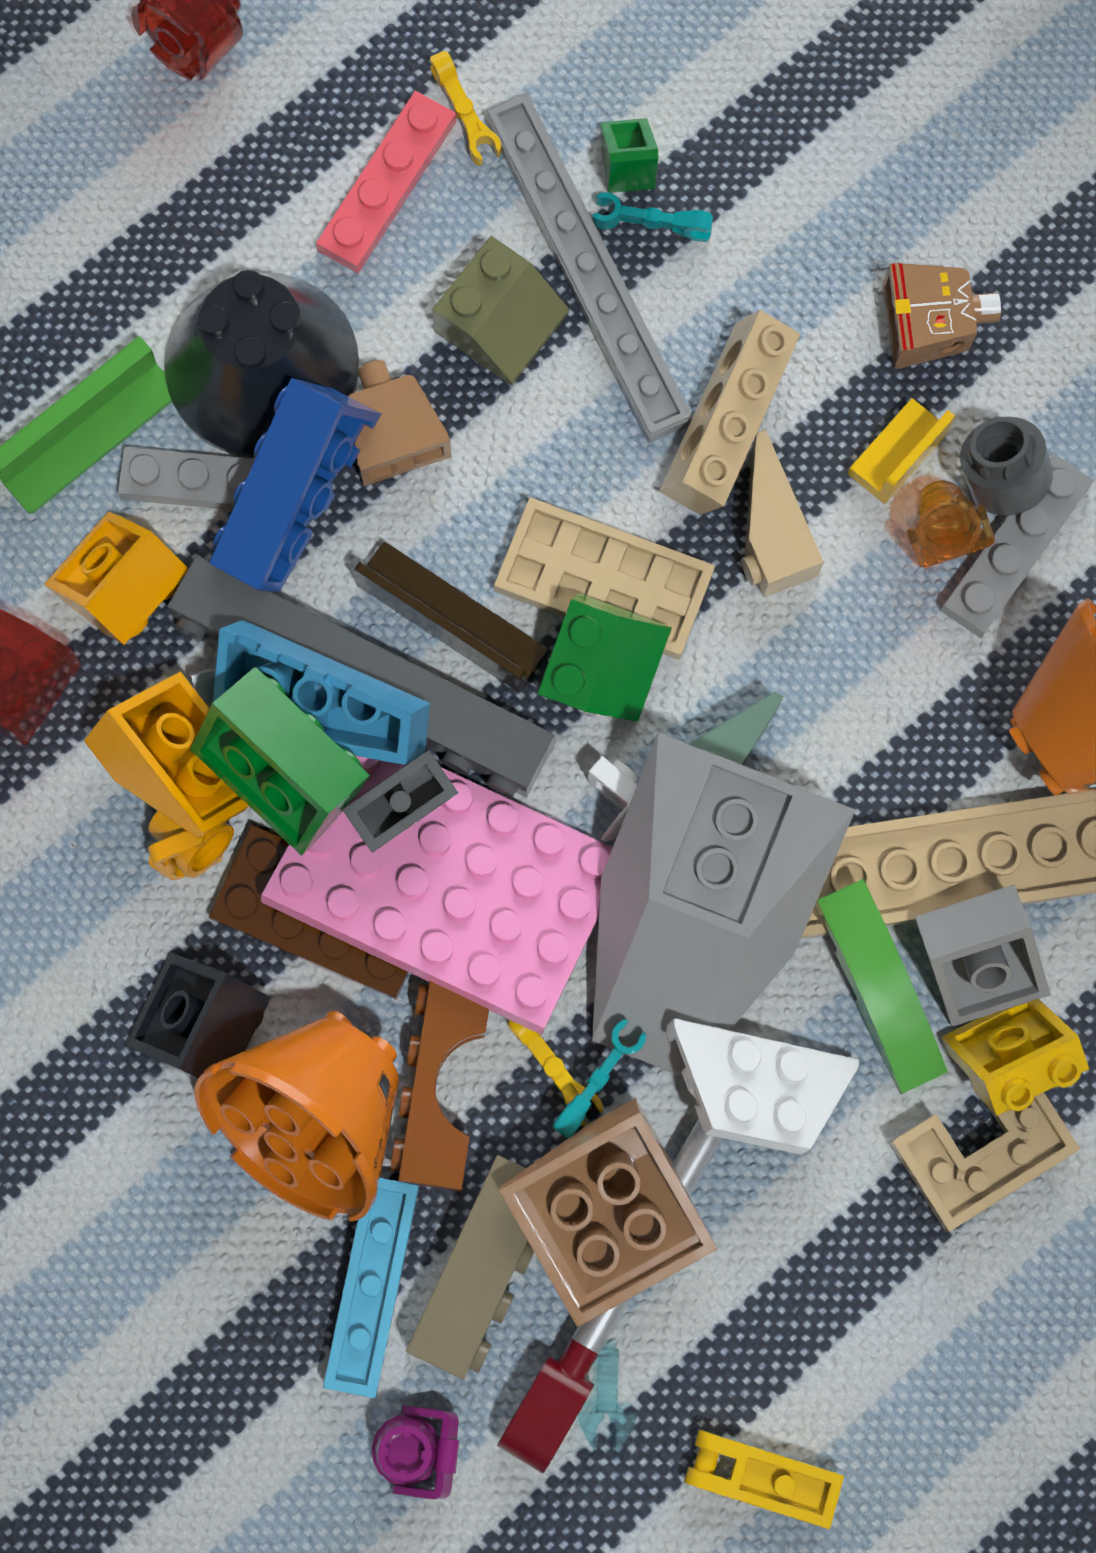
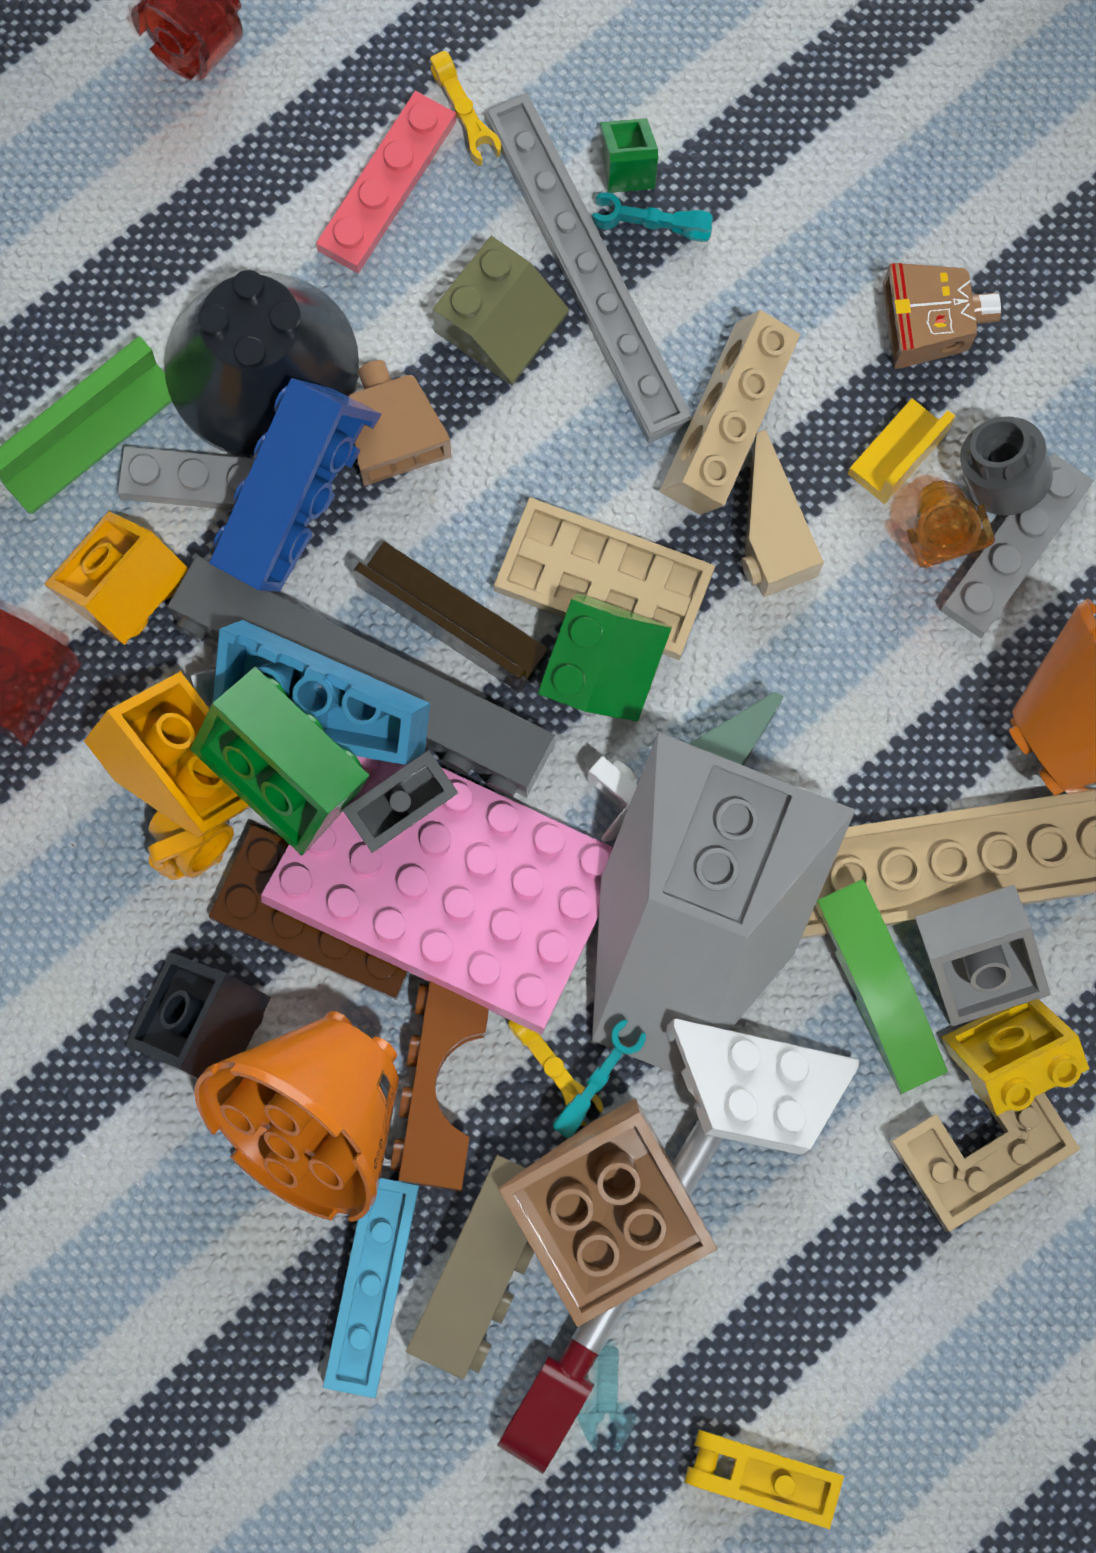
magenta piece [372,1405,459,1499] -> none

